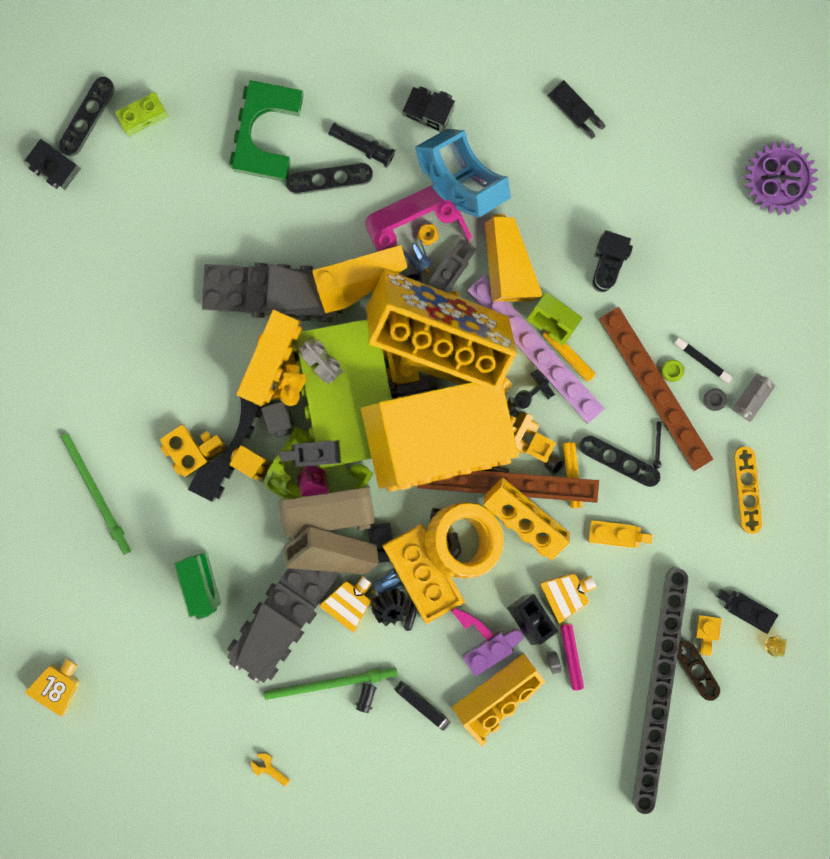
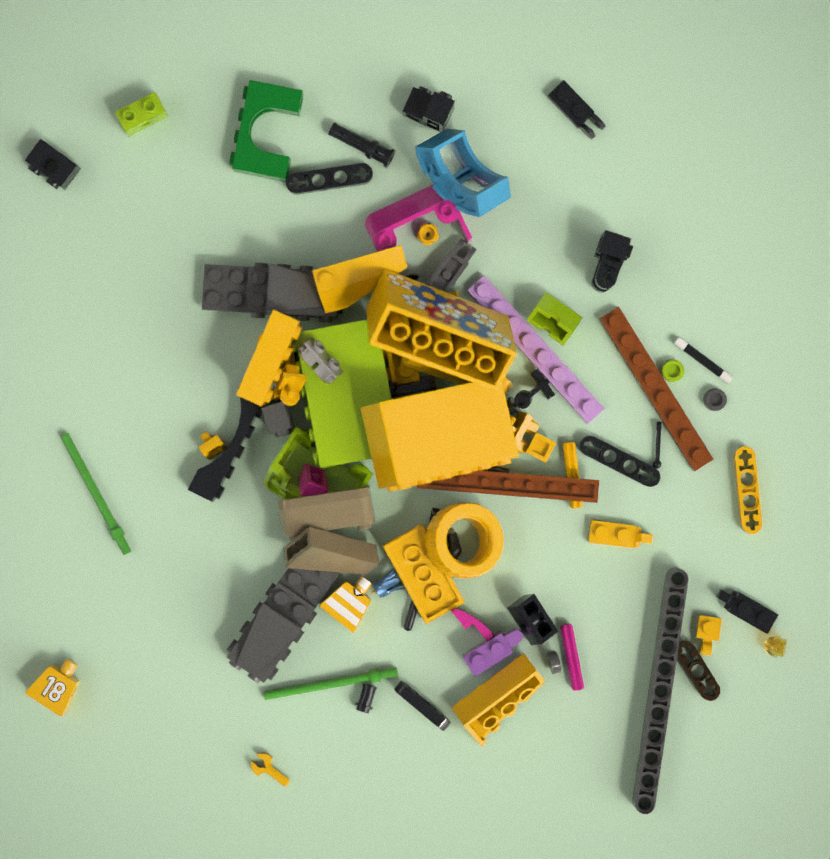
black beam [59,77,115,157] -> none
yellow brick [160,425,209,477] -> none
green arch [174,552,221,620] -> none
yellow slope [229,445,273,482] -> none
black hinge [280,440,341,467] -> none
black plate [368,523,392,563] -> none
black gear [371,588,410,626] -> none
flat silver piece [403,240,433,274] -> none
yellow brick [483,477,570,561] -> none
yellow slope [484,214,542,302] -> none
torso [539,573,597,623] -> none
yellow axle [543,331,595,382] -> none
black hinge [544,454,564,474] -> none
light grey hinge [732,373,776,422] -> none
medium lavender gear [744,141,818,216] -> none

